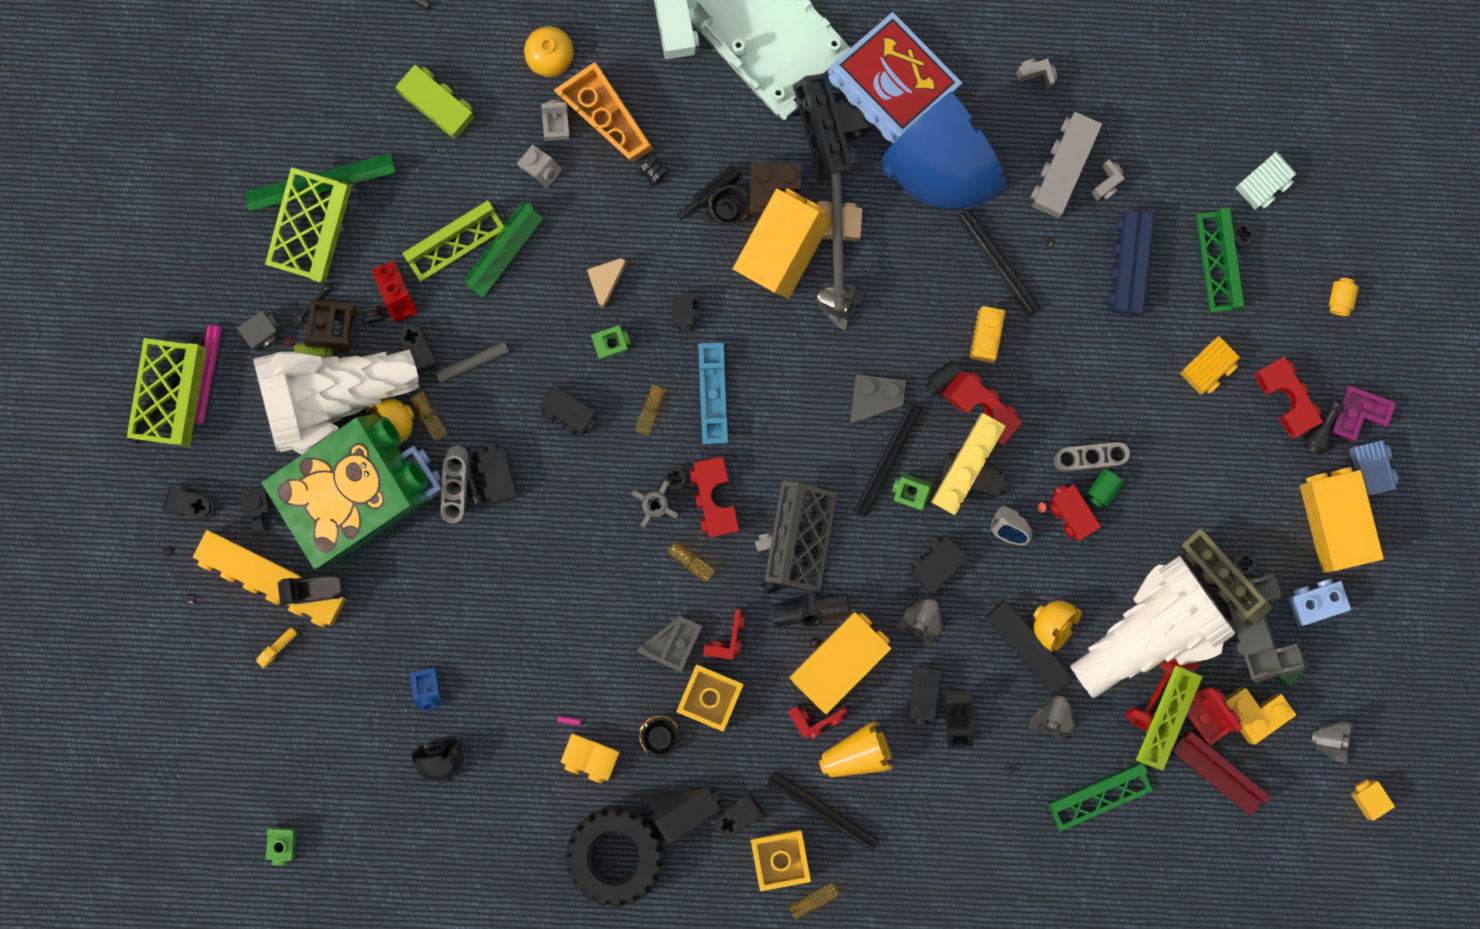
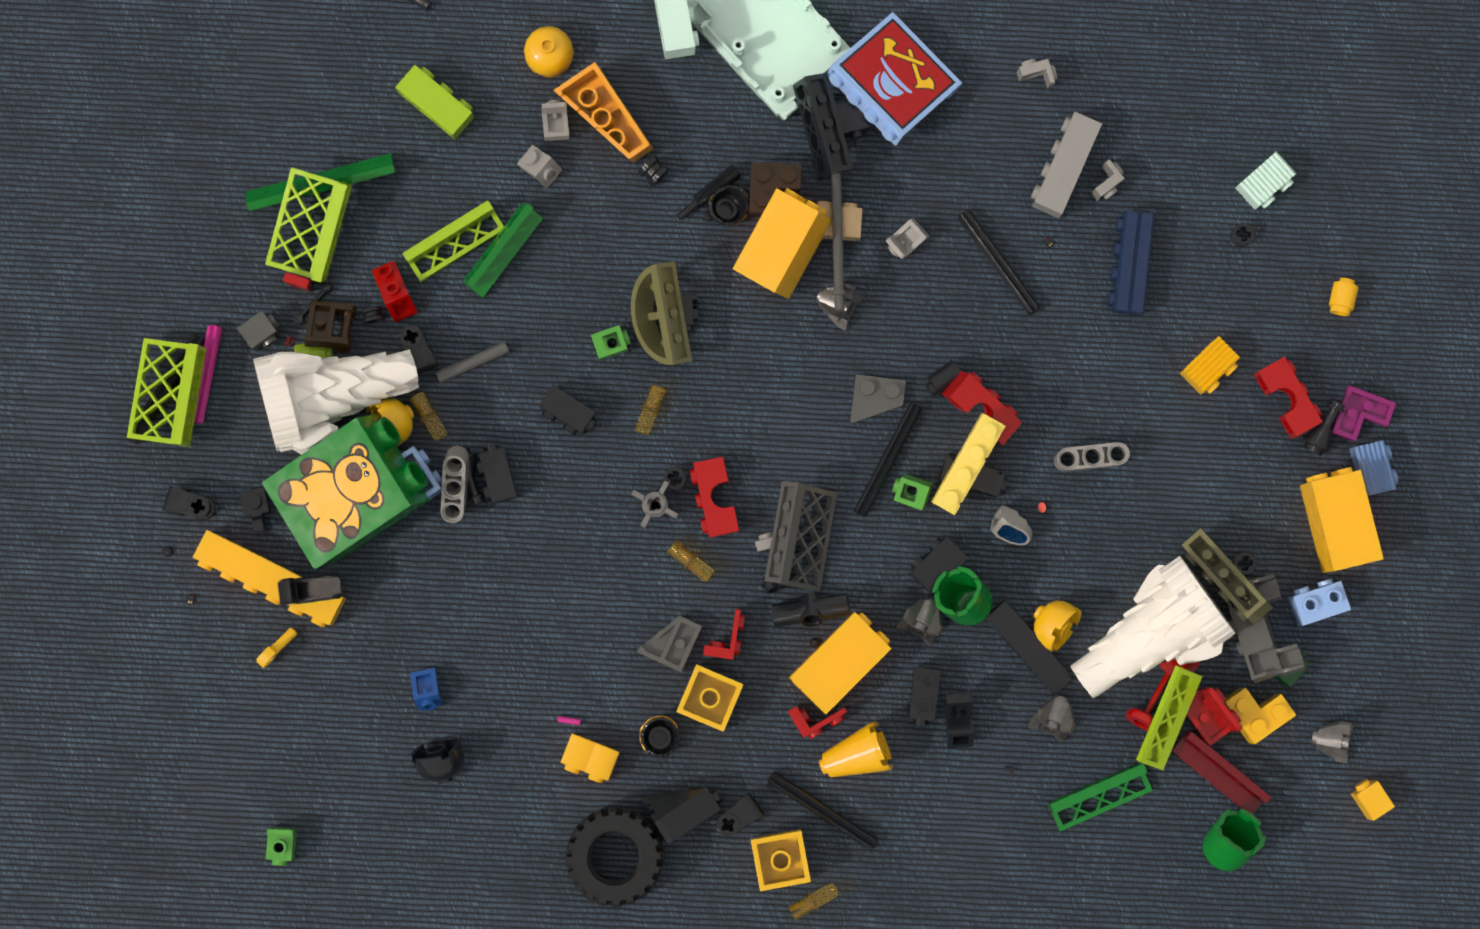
tan slope [587,258,626,309] -> none
dark azure slope [698,343,728,444] -> none
blue brick [881,91,1006,209] -> none
yellow brick [969,306,1005,363] -> none
red brick [1049,484,1101,542] -> none
green brick [1086,469,1124,509] -> none
green fence [1195,207,1244,313] -> none
none -> red tile [283,272,313,292]
none -> olive window [631,261,692,365]
none -> light grey bracket [886,218,929,259]
none -> green cylinder [933,566,993,626]
none -> green cylinder [1202,809,1266,872]

